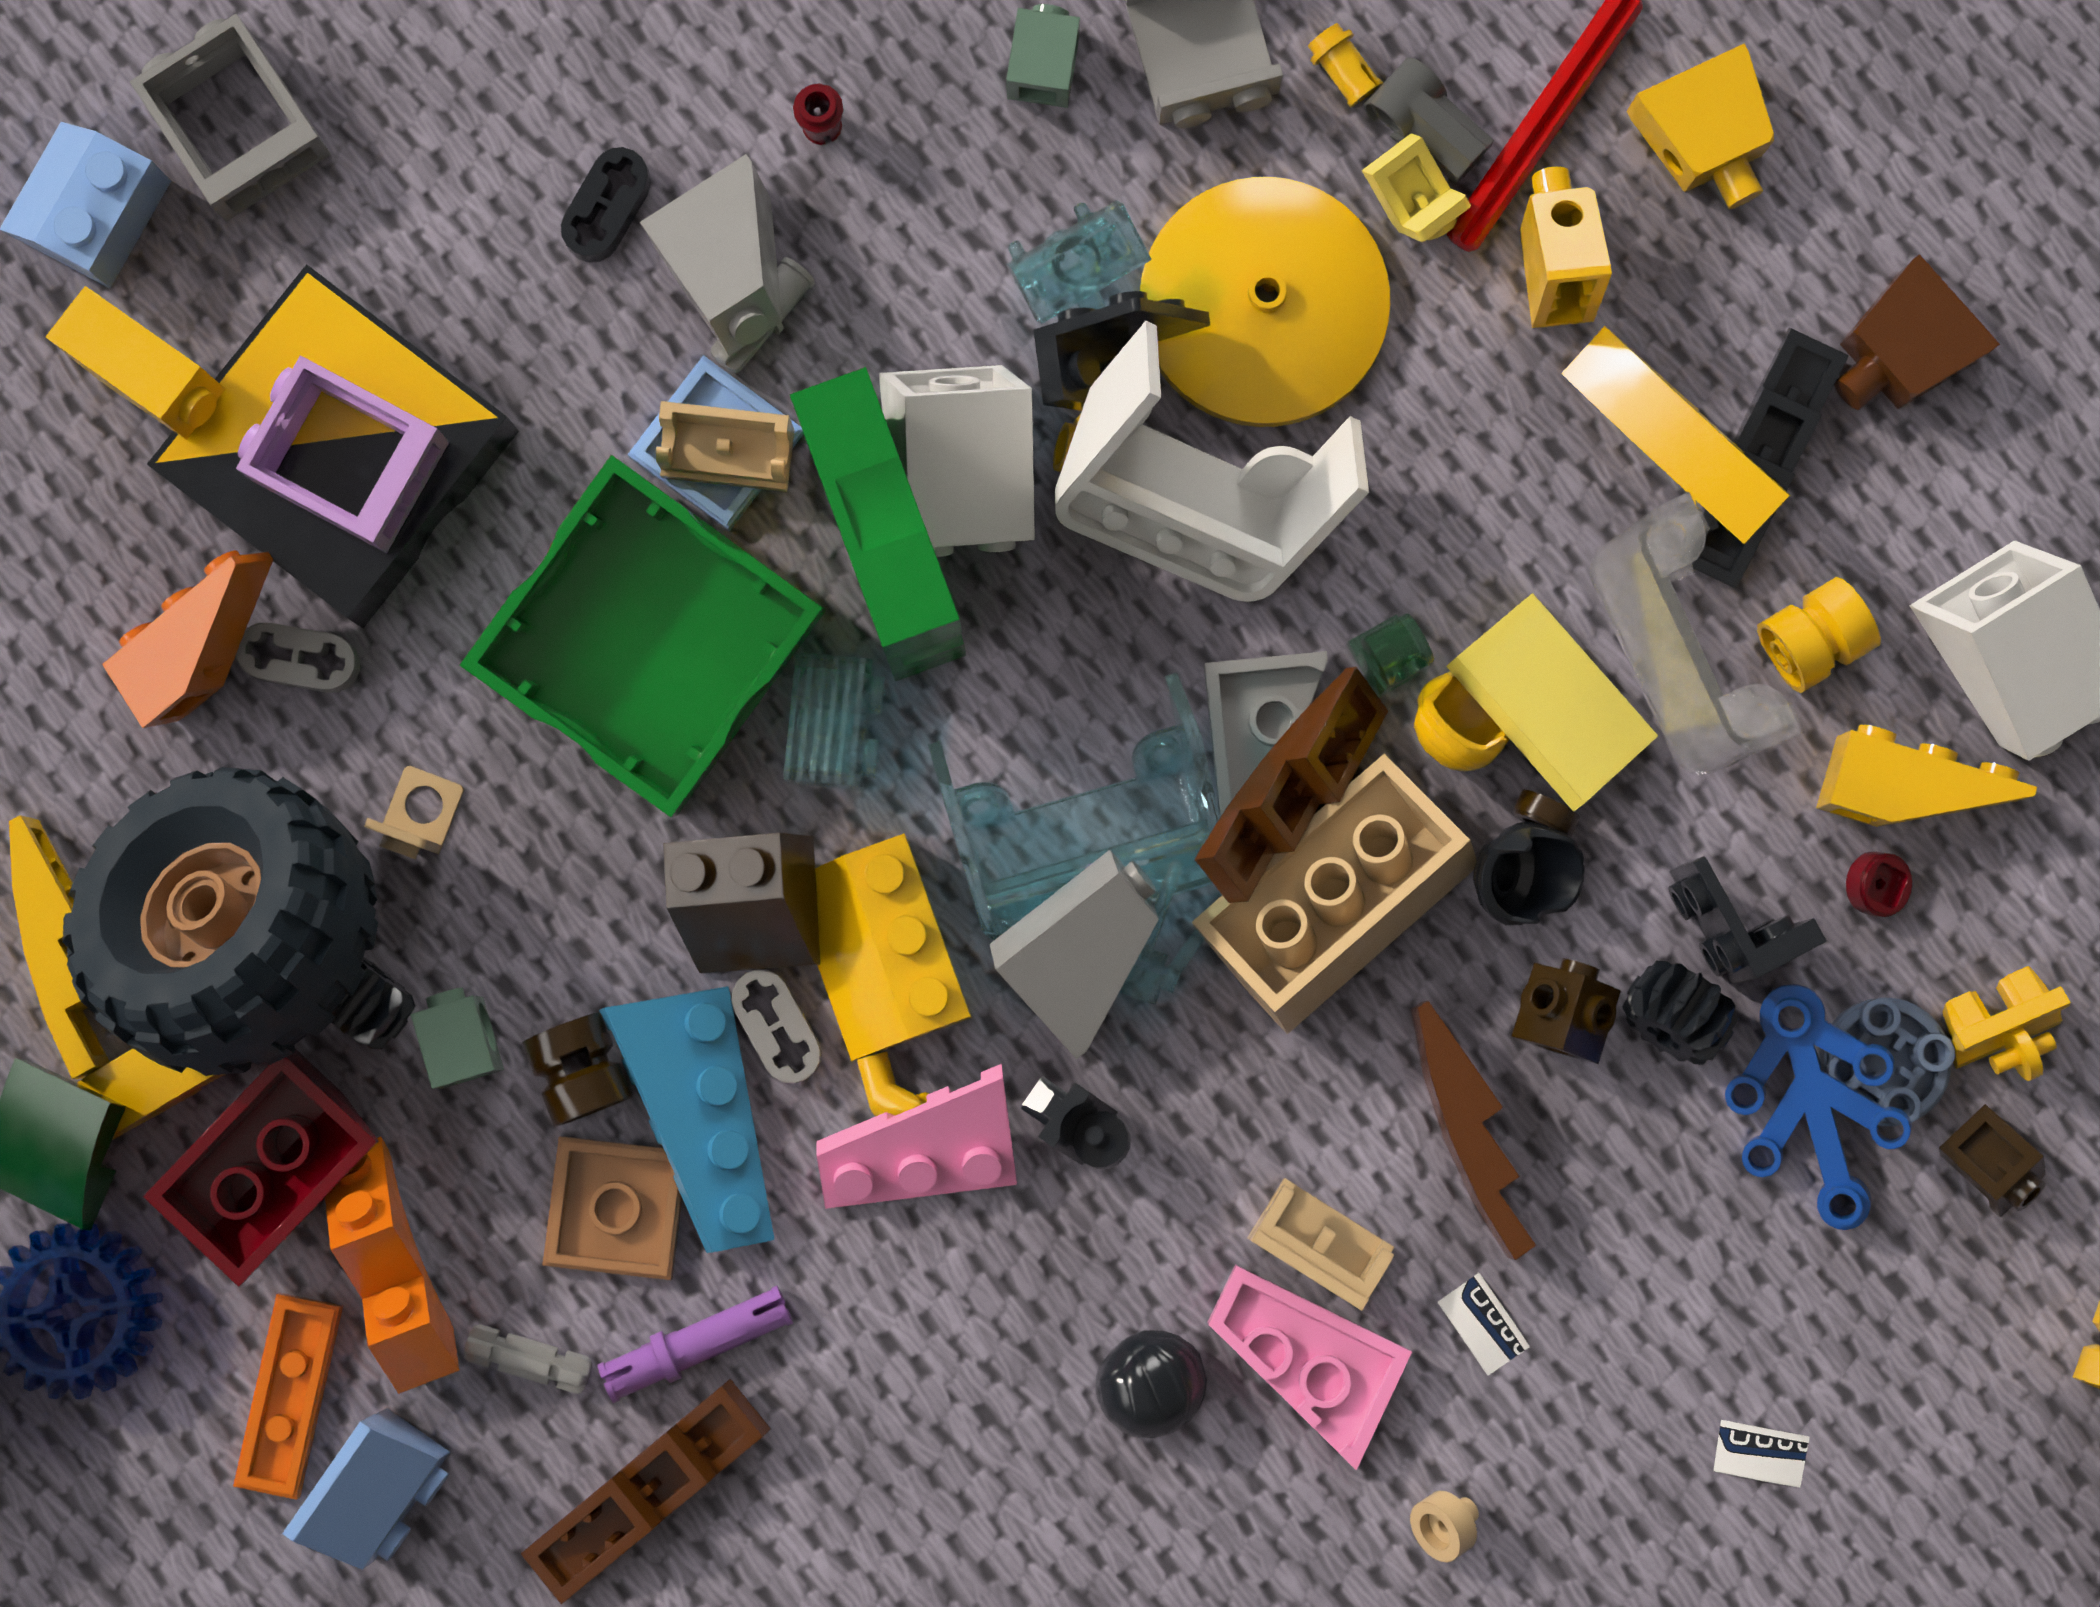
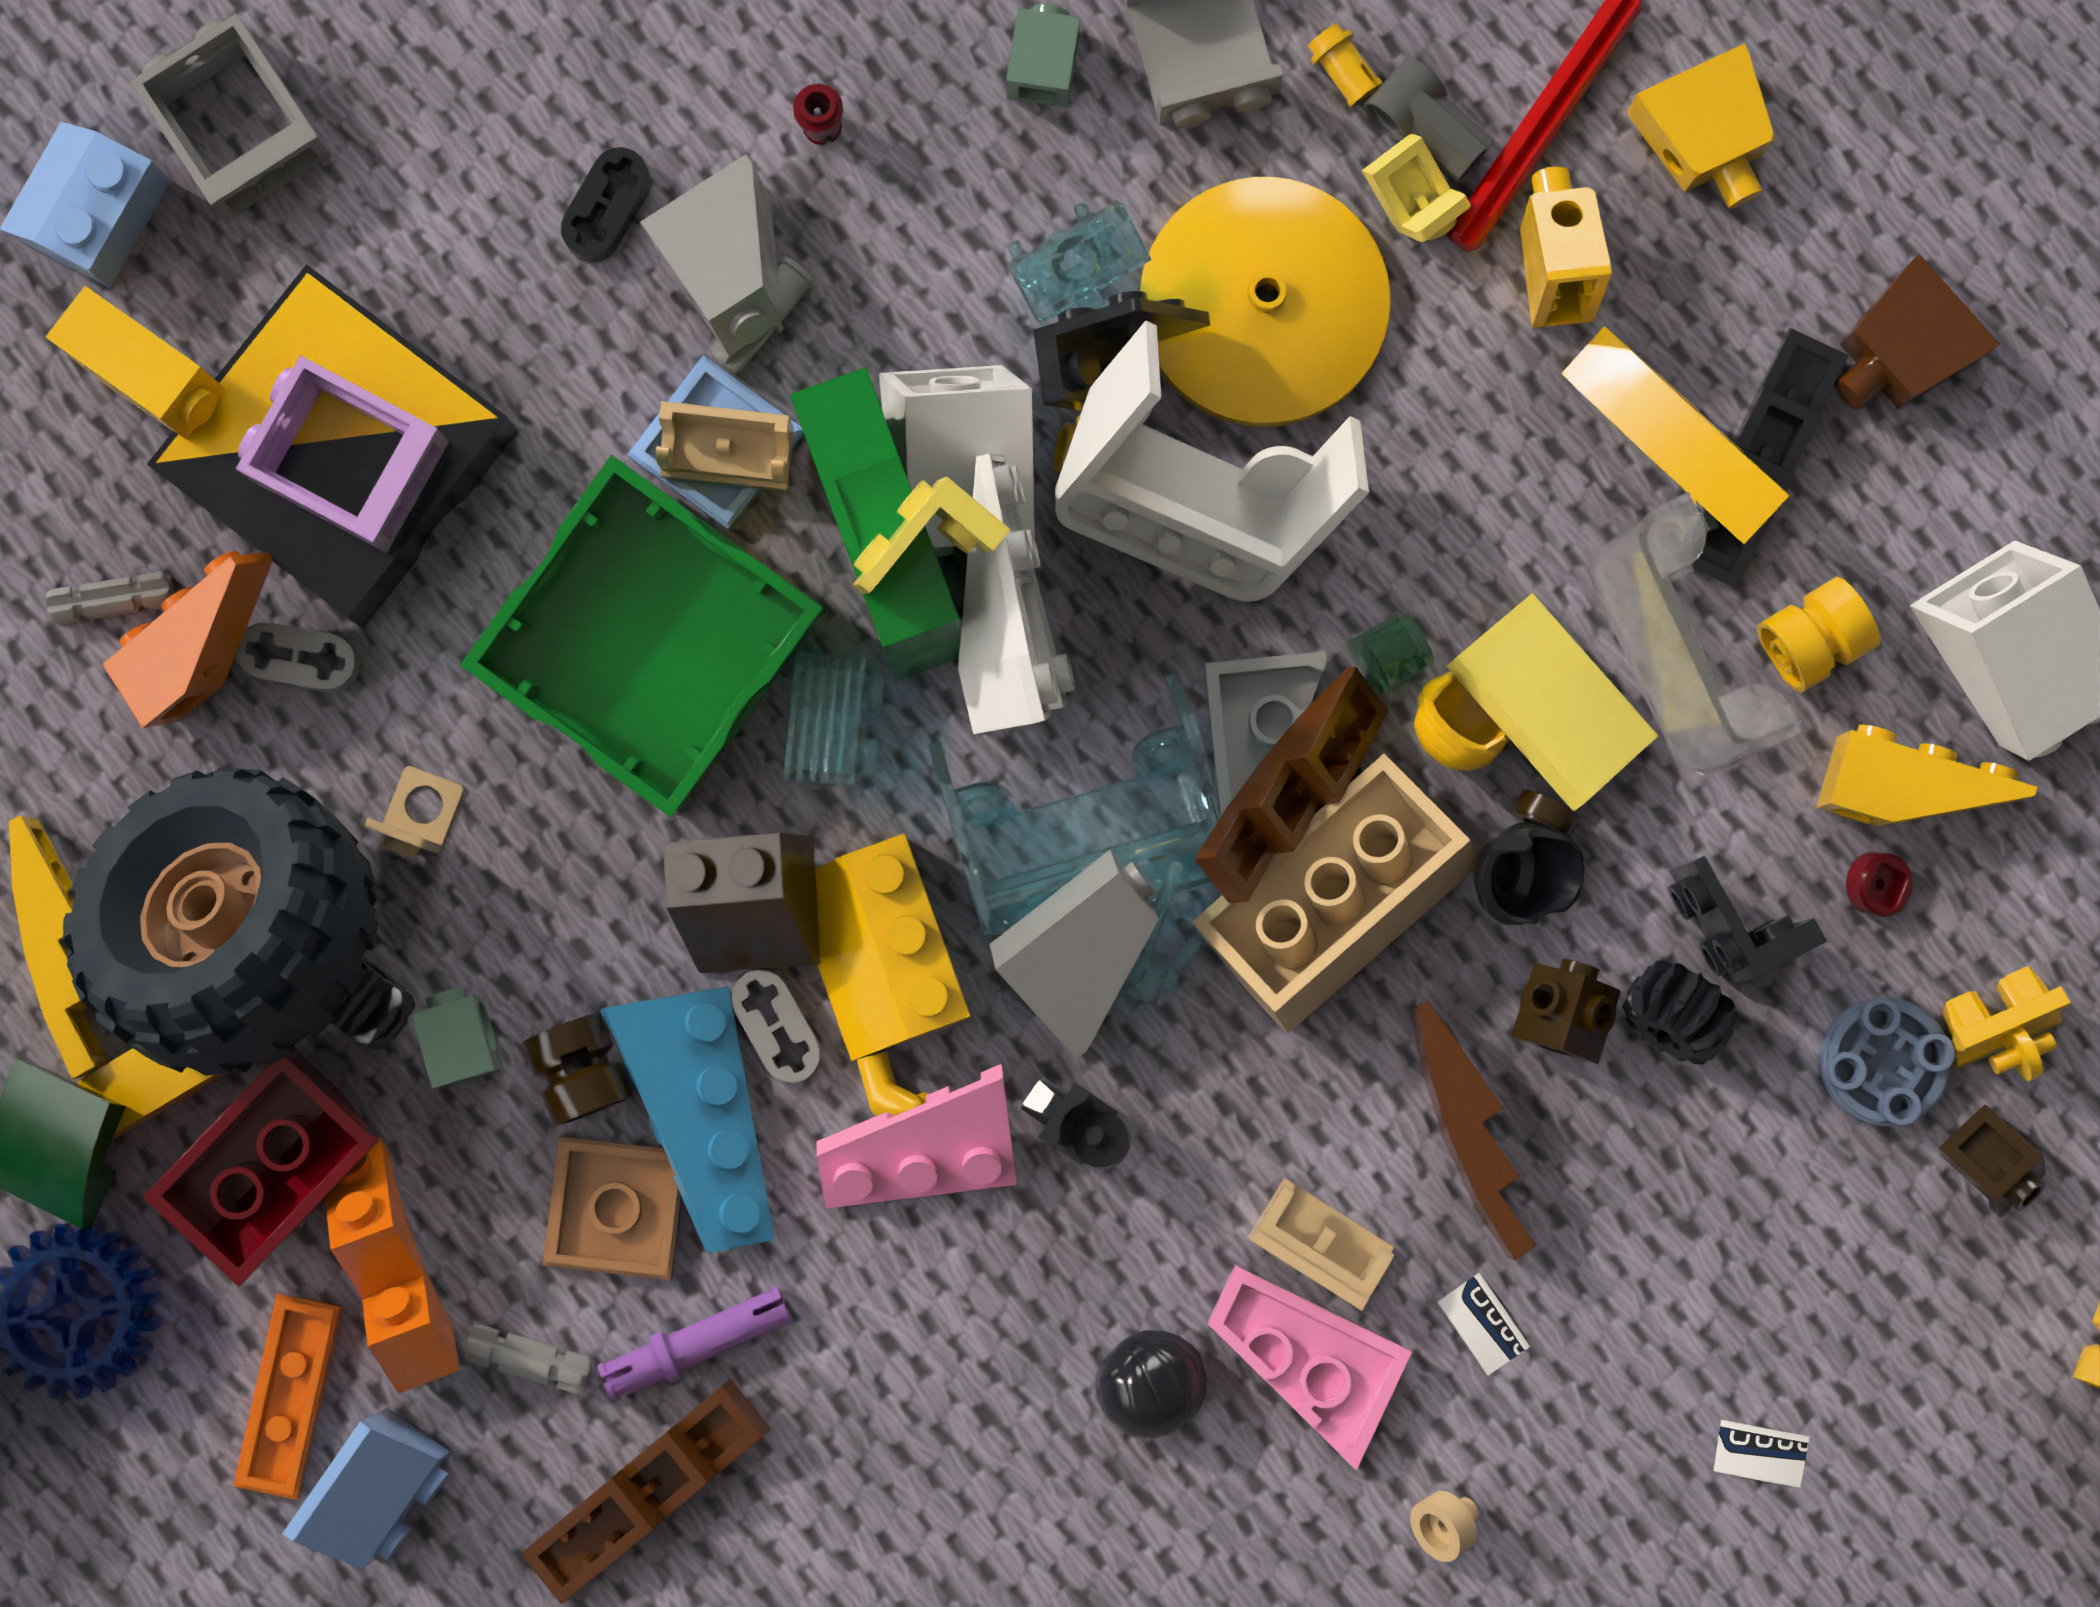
blue plant [1725,984,1912,1230] -> none
none -> light grey axle [45,571,175,625]
none -> light yellow bracket [853,476,1011,594]
none -> white wedge [958,454,1076,734]

